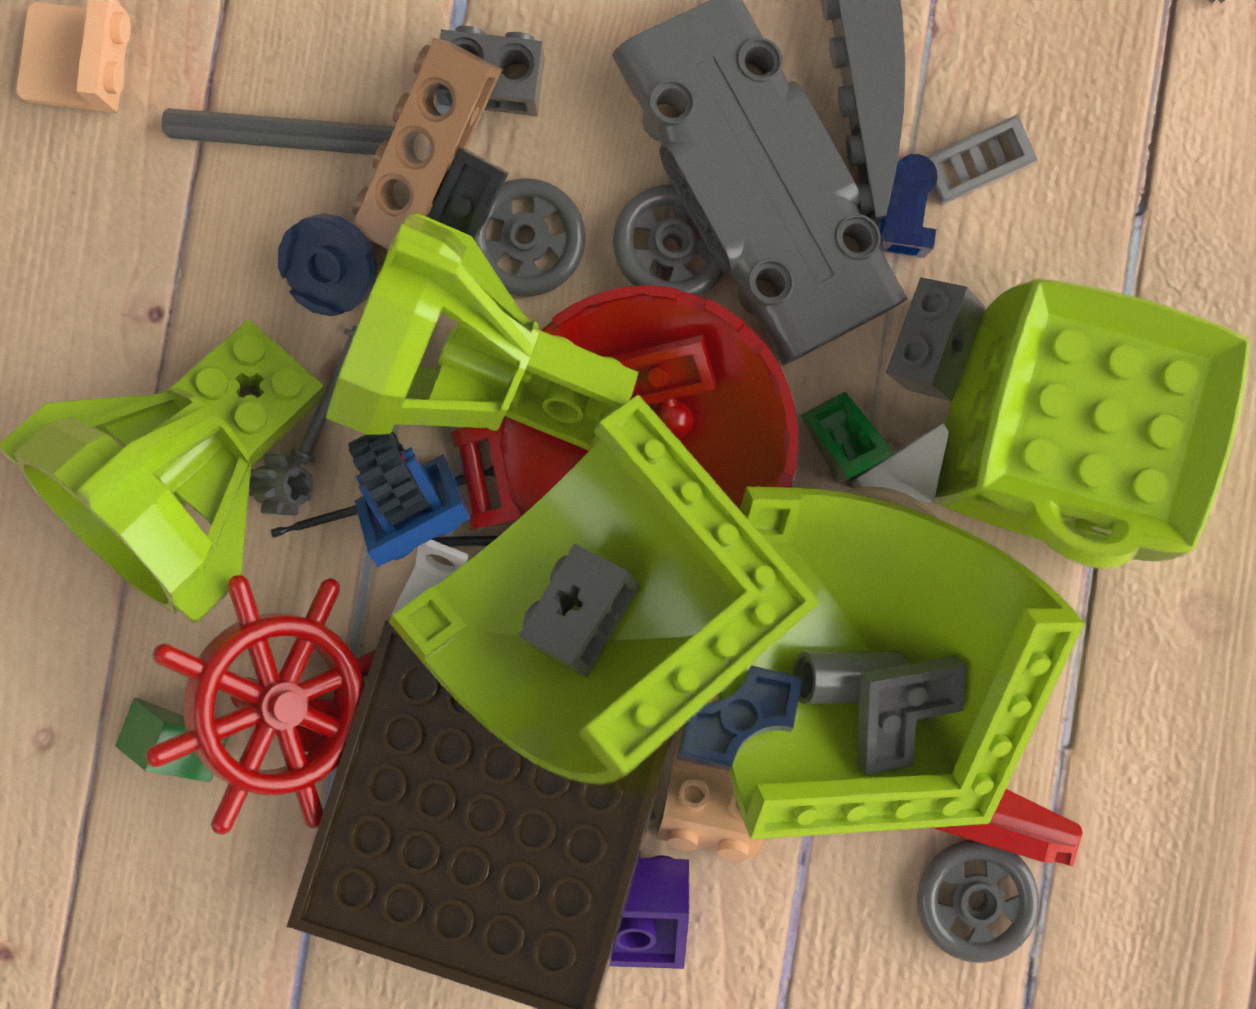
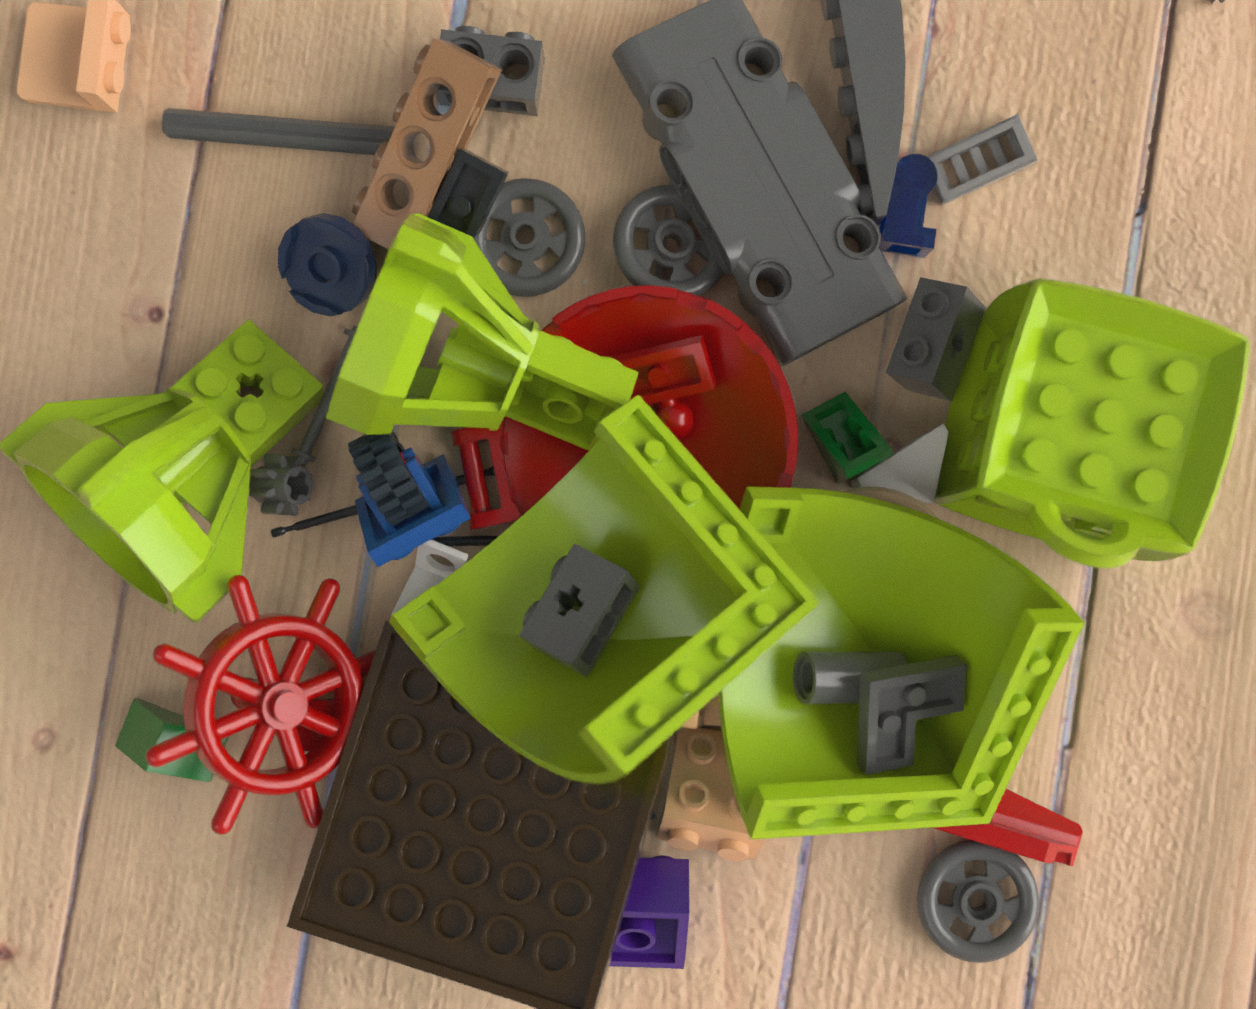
dark blue tile [677,665,803,771] -> none

